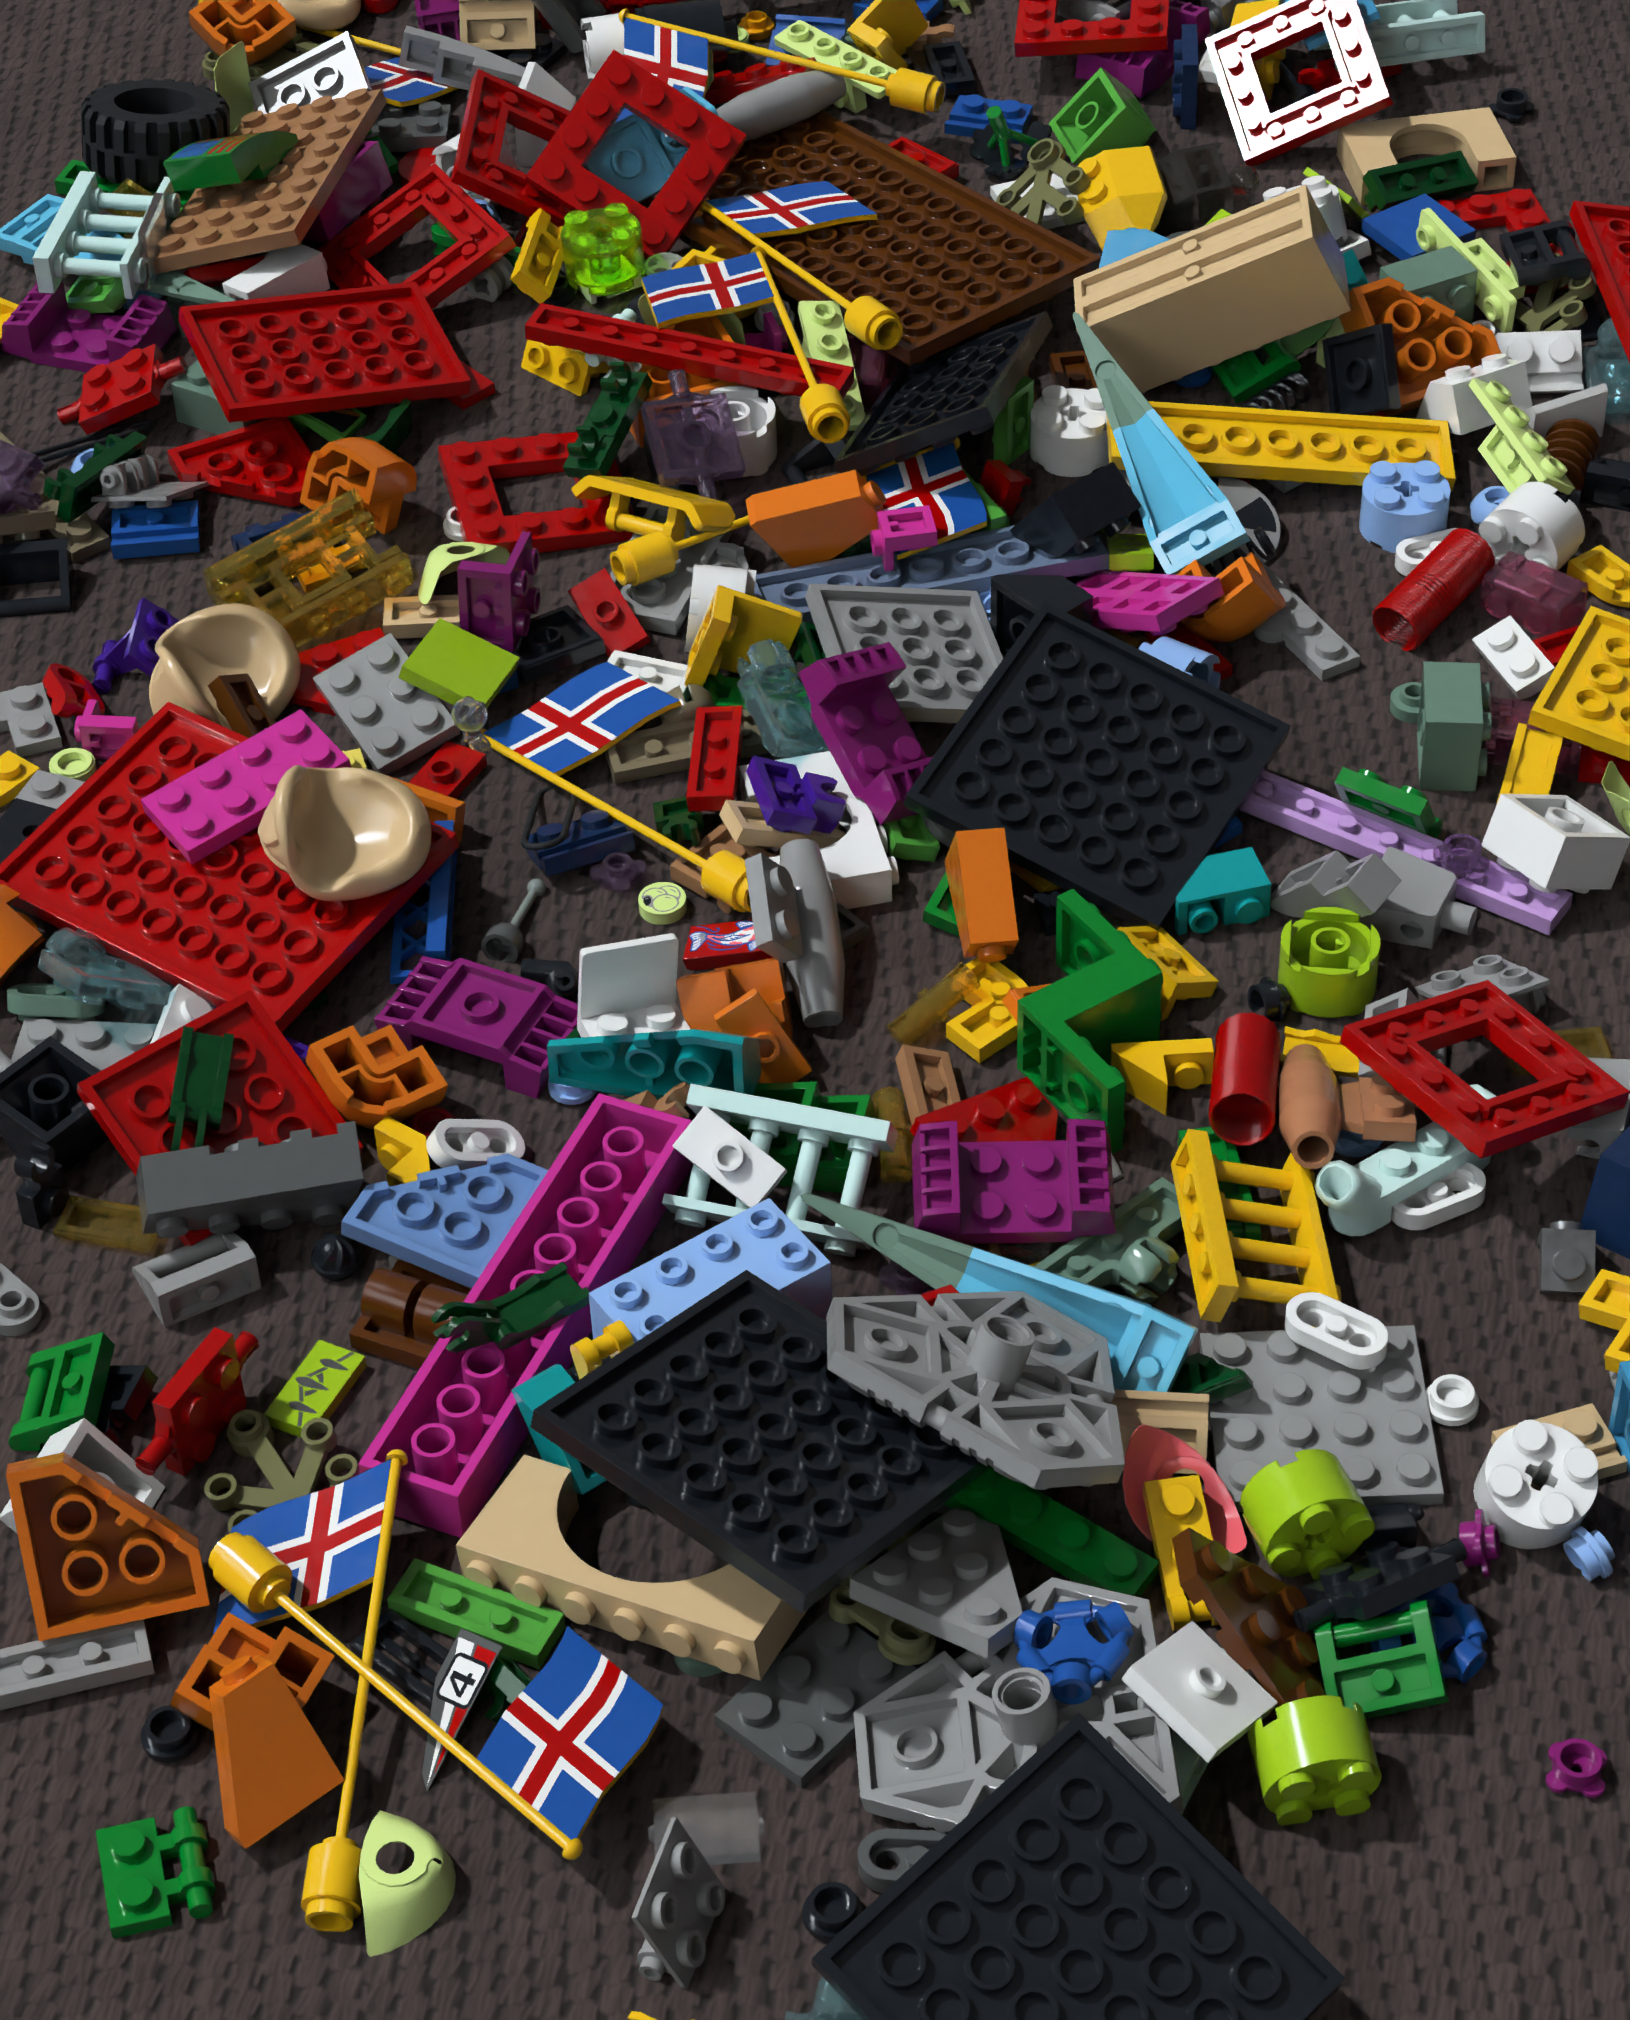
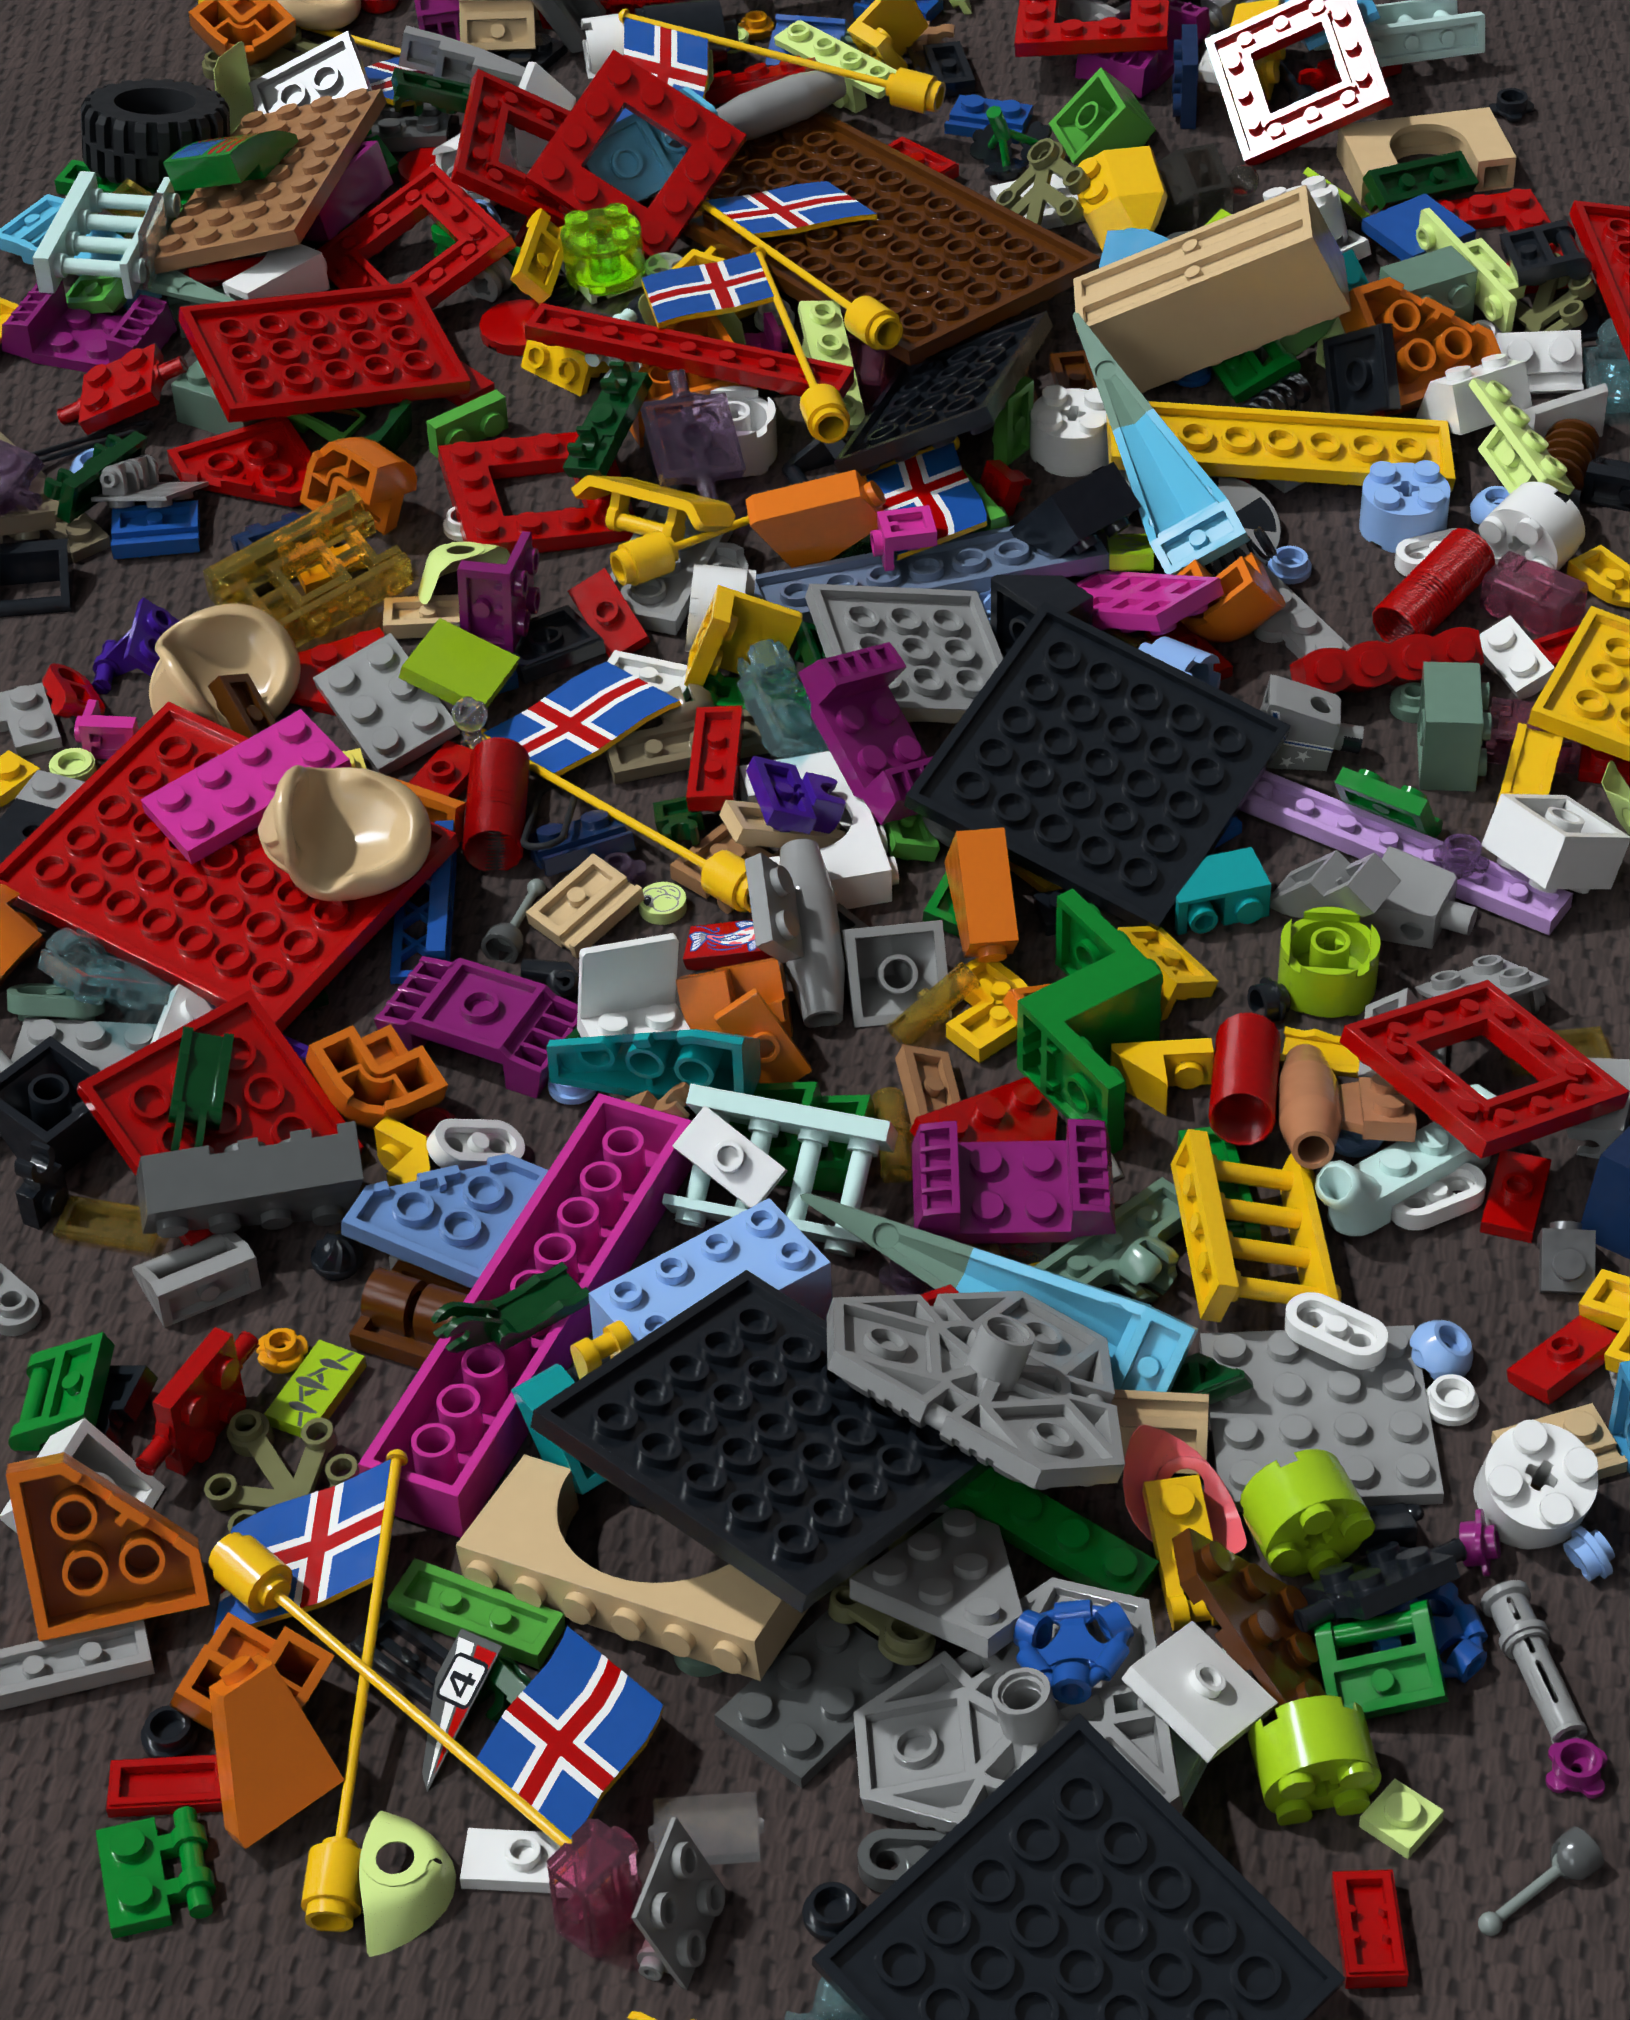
none -> red tile [106,1754,223,1818]
none -> light orange plate [256,1328,308,1374]
none -> dark green plate [391,68,471,117]
none -> bright green plate [426,390,509,458]
none -> white plate [460,1828,587,1895]
none -> red piece [462,737,530,871]
none -> red tile [479,299,546,356]
none -> tan plate [526,853,644,959]
none -> clear pink brick [546,1818,642,1958]
none -> light grey slope [841,920,952,1028]
none -> light grey torso [1260,674,1364,771]
none -> light blue plate [1267,546,1312,584]
none -> red brick [1289,627,1484,694]
none -> red plate [1331,1869,1409,1989]
none -> yellowish green plate [1359,1778,1444,1859]
none -> light blue plate [1410,1320,1473,1380]
none -> hinge [1478,1826,1605,1936]
none -> red plate [1480,1150,1552,1243]
none -> light grey pin [1480,1580,1587,1744]
none -> red plate [1507,1315,1618,1405]

